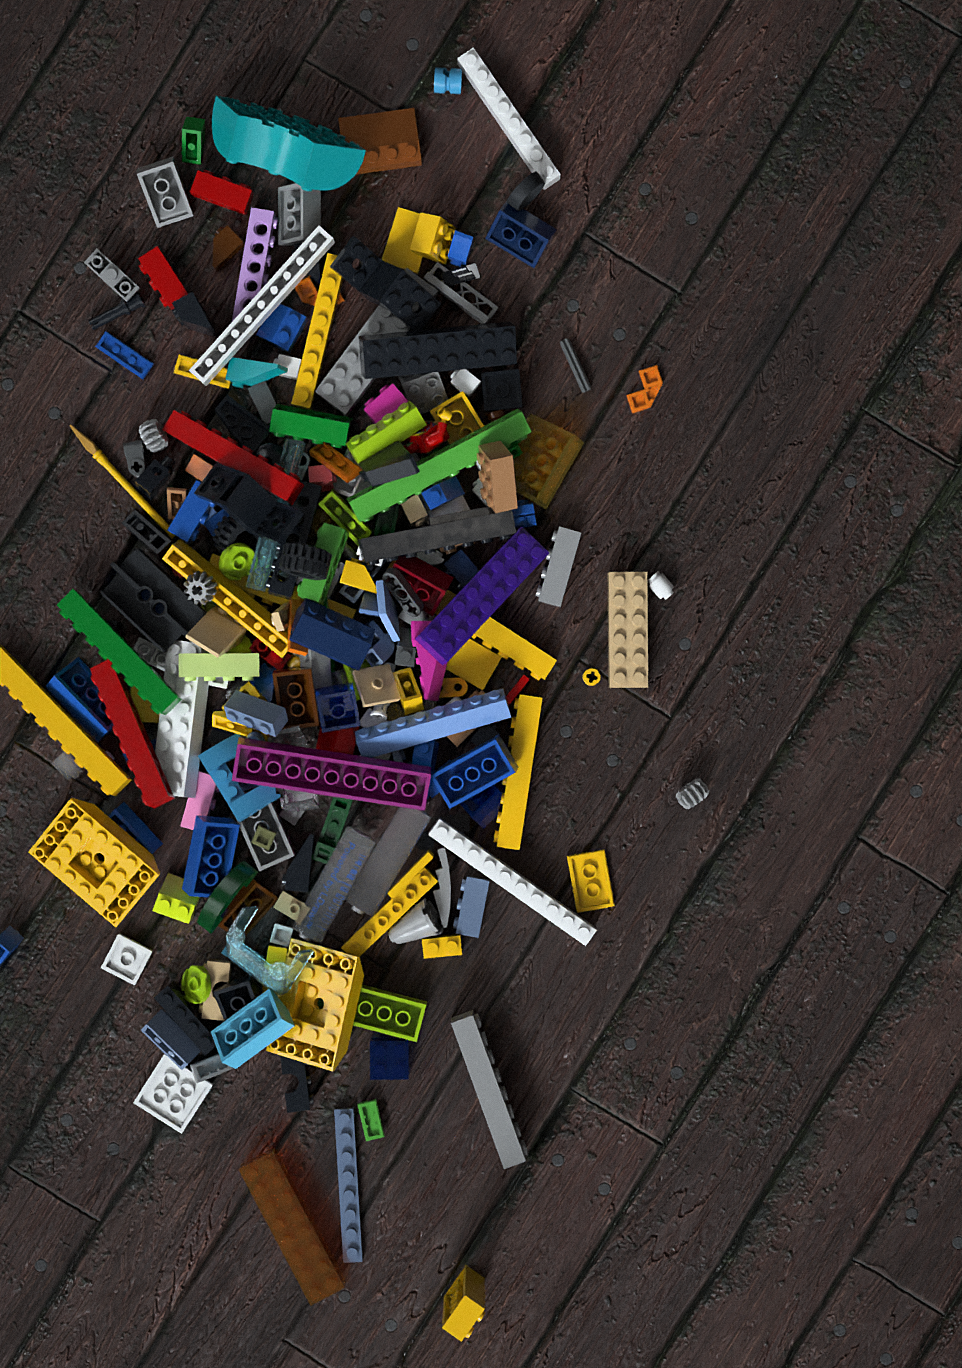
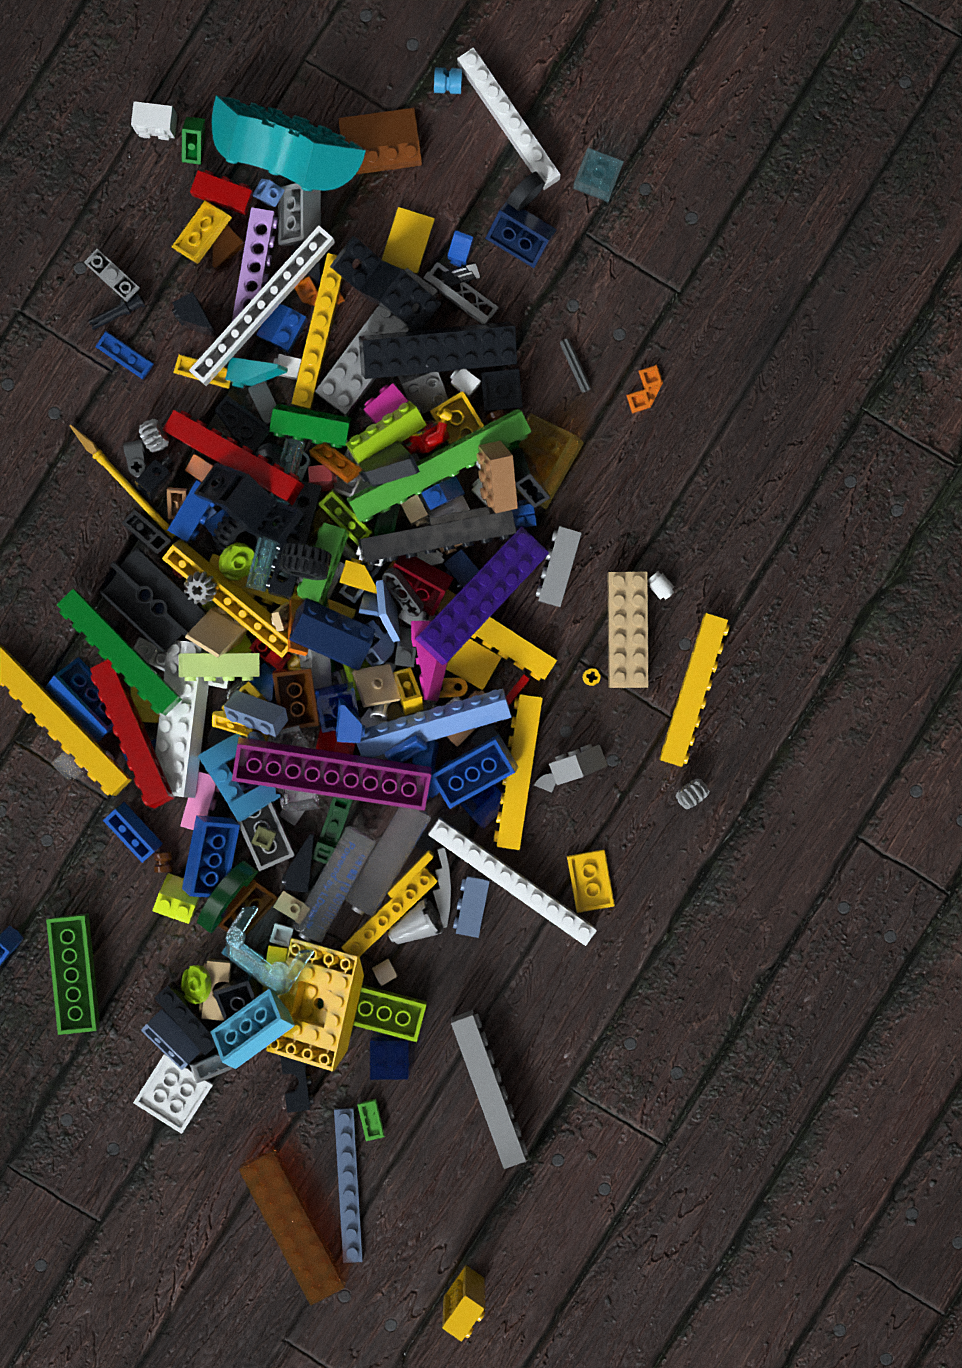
yellow slope [28,798,160,927] -> none
white plate [101,933,153,985] -> none
light grey slope [137,156,193,228] -> none
red brick [138,246,188,310] -> none
yellow slope [410,213,456,265] -> none
yellow brick [422,934,462,959] -> none
none -> bright green brick [46,913,100,1035]
none -> white brick [131,102,177,140]
none -> reddish brown wheel [153,852,173,873]
none -> yellow tile [172,201,232,264]
none -> medium blue brick [252,179,285,207]
none -> blue slope [336,698,365,743]
none -> tan slope [372,959,398,986]
none -> blue tile [384,735,428,762]
none -> black slope [511,447,550,508]
none -> light grey tile [534,773,556,792]
none -> light grey brick [549,744,608,785]
none -> clear light blue brick [573,148,624,202]
none -> yellow brick [659,613,730,767]

